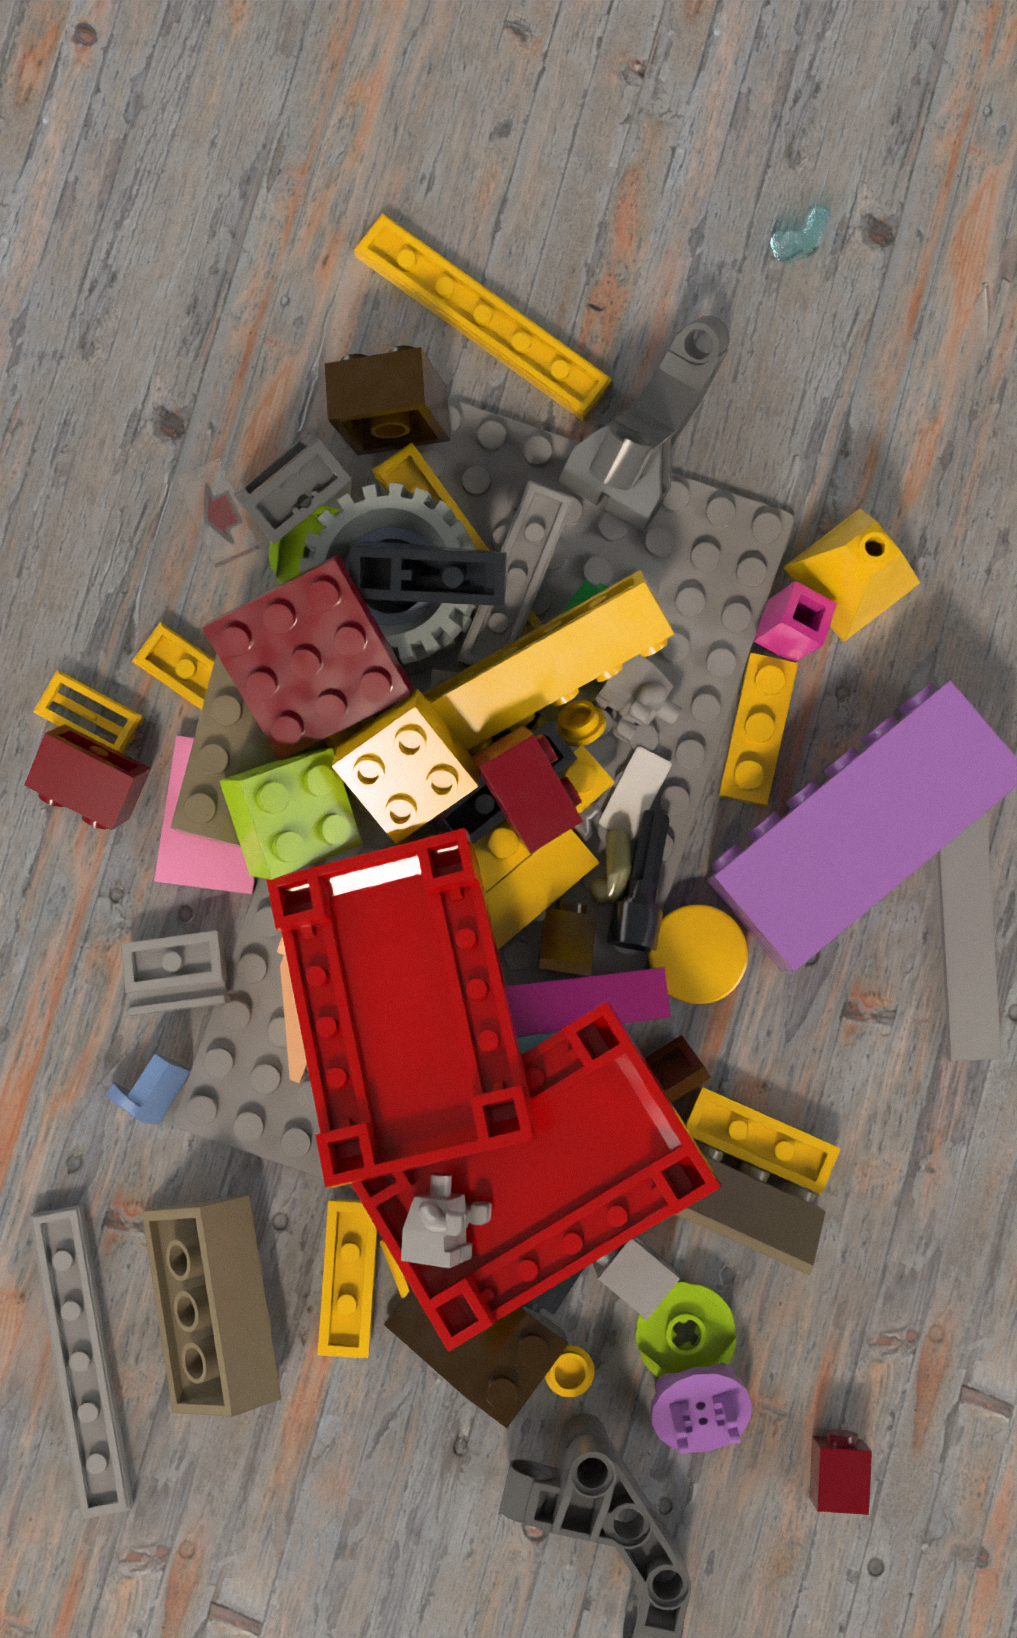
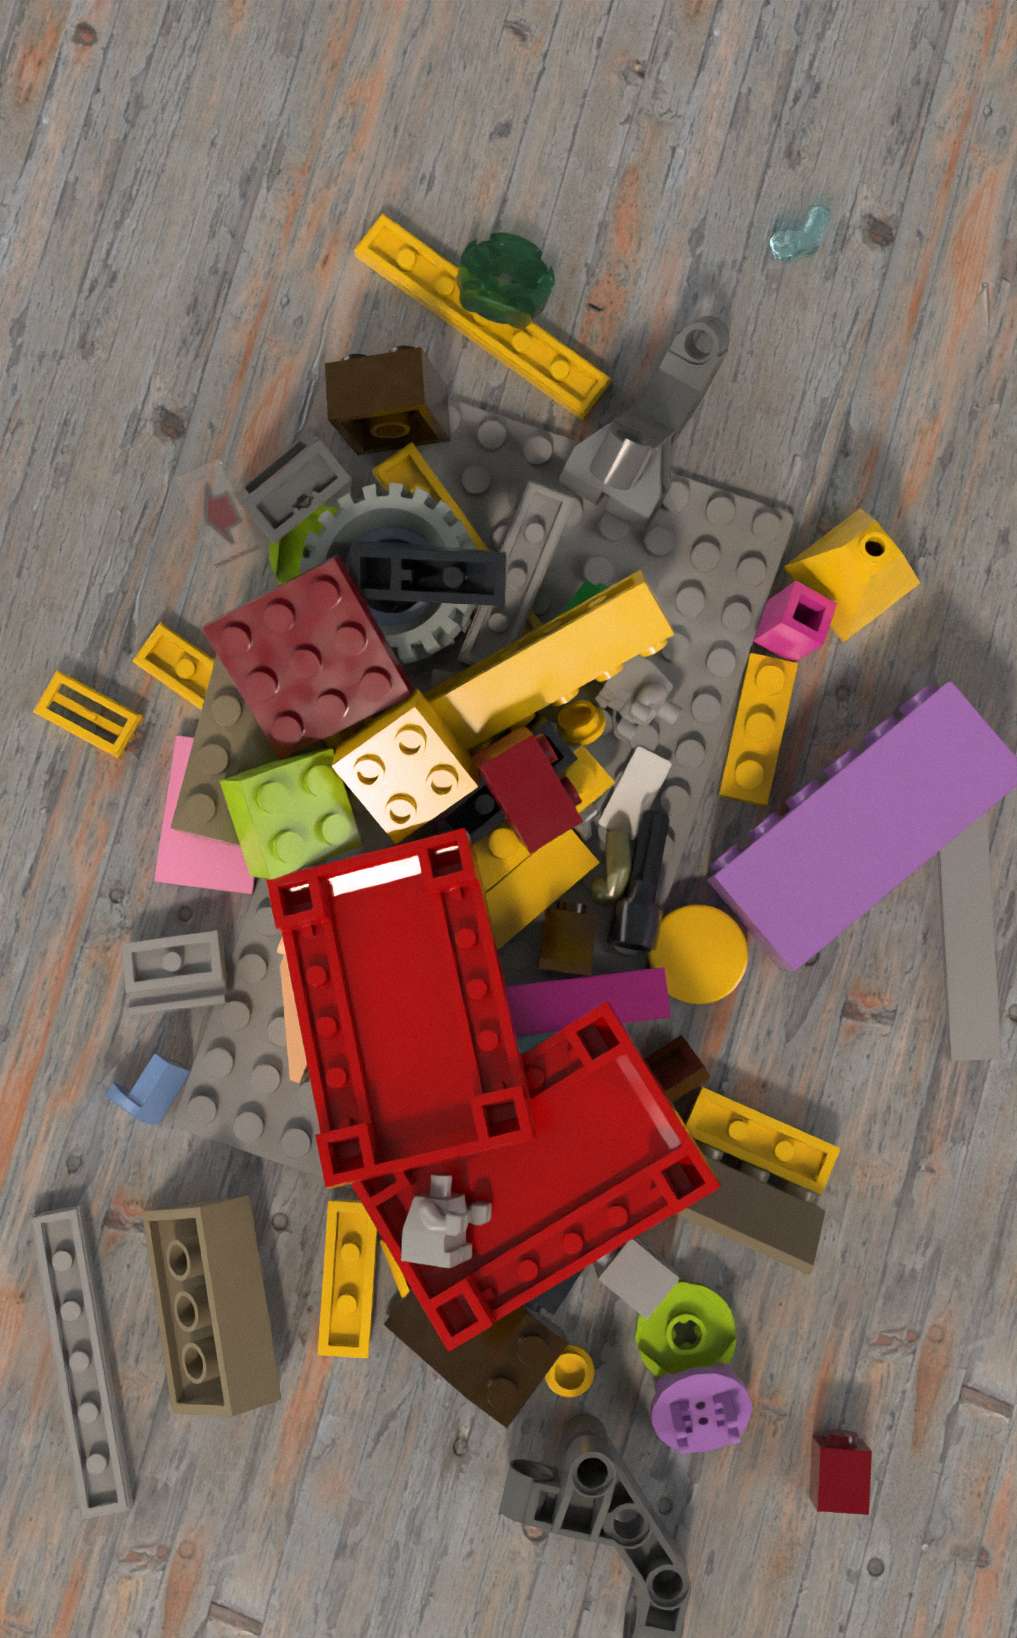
dark red brick [24,724,151,830] -> none
none -> clear green plate [456,233,555,329]

